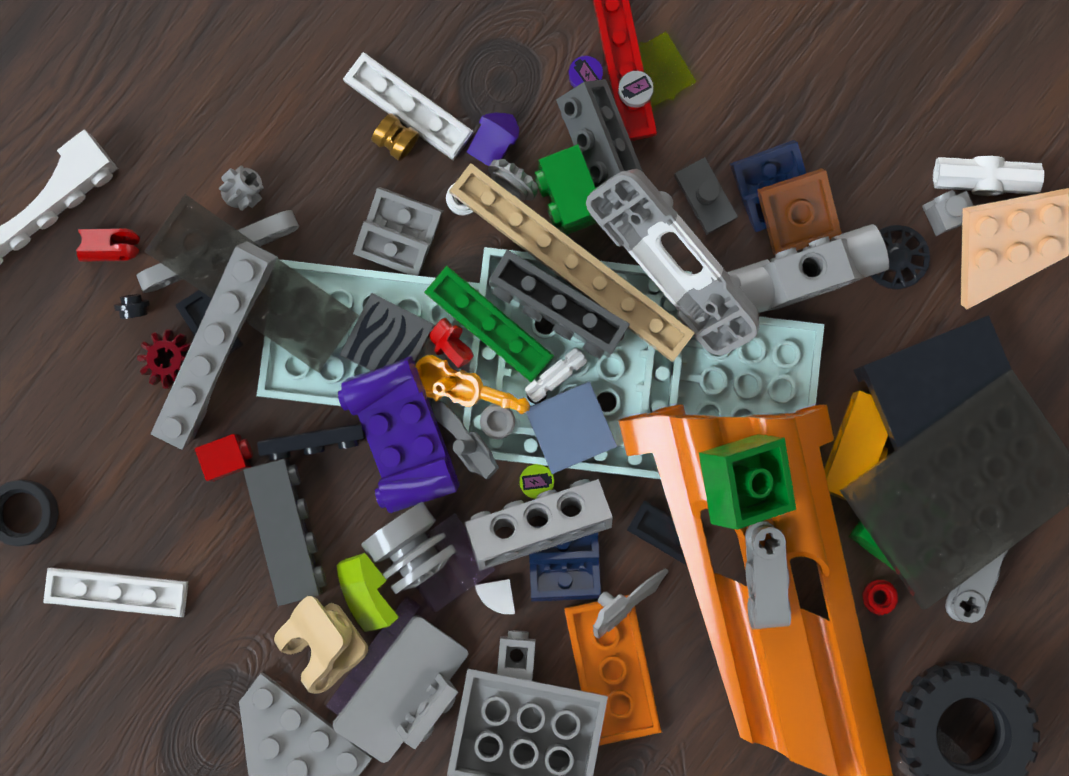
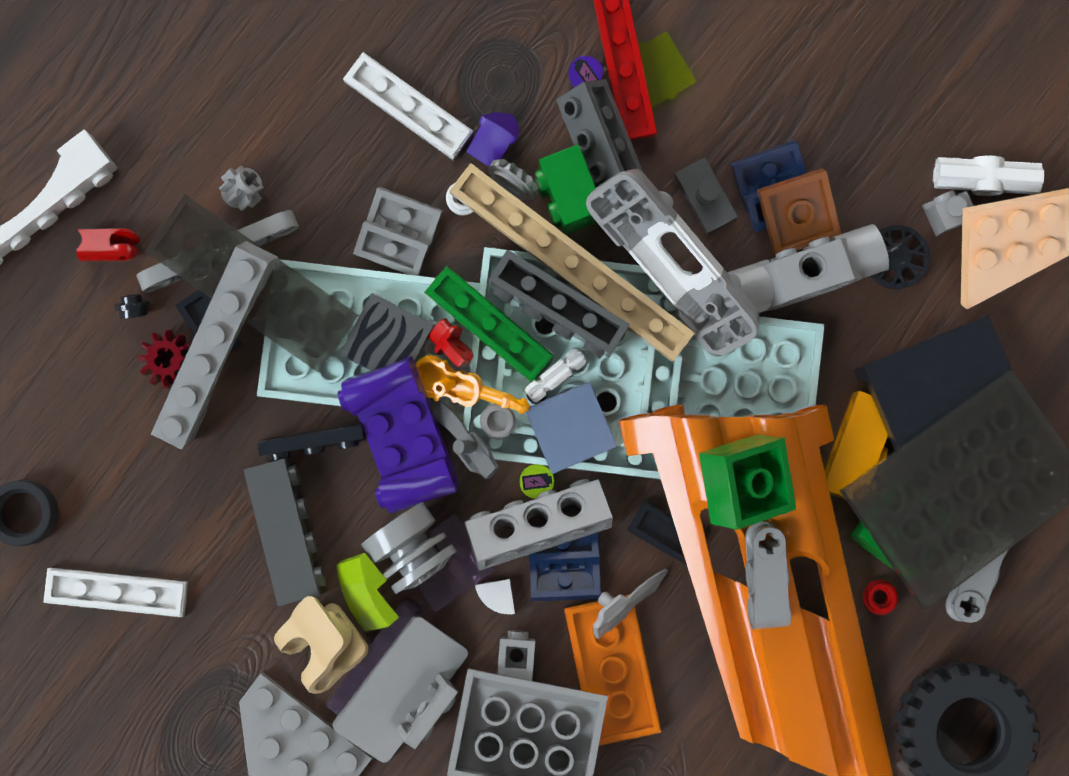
red brick [194,434,253,482] -> none
pearl gold wheel [371,113,419,161] -> none
light grey tile [618,71,653,108] -> none

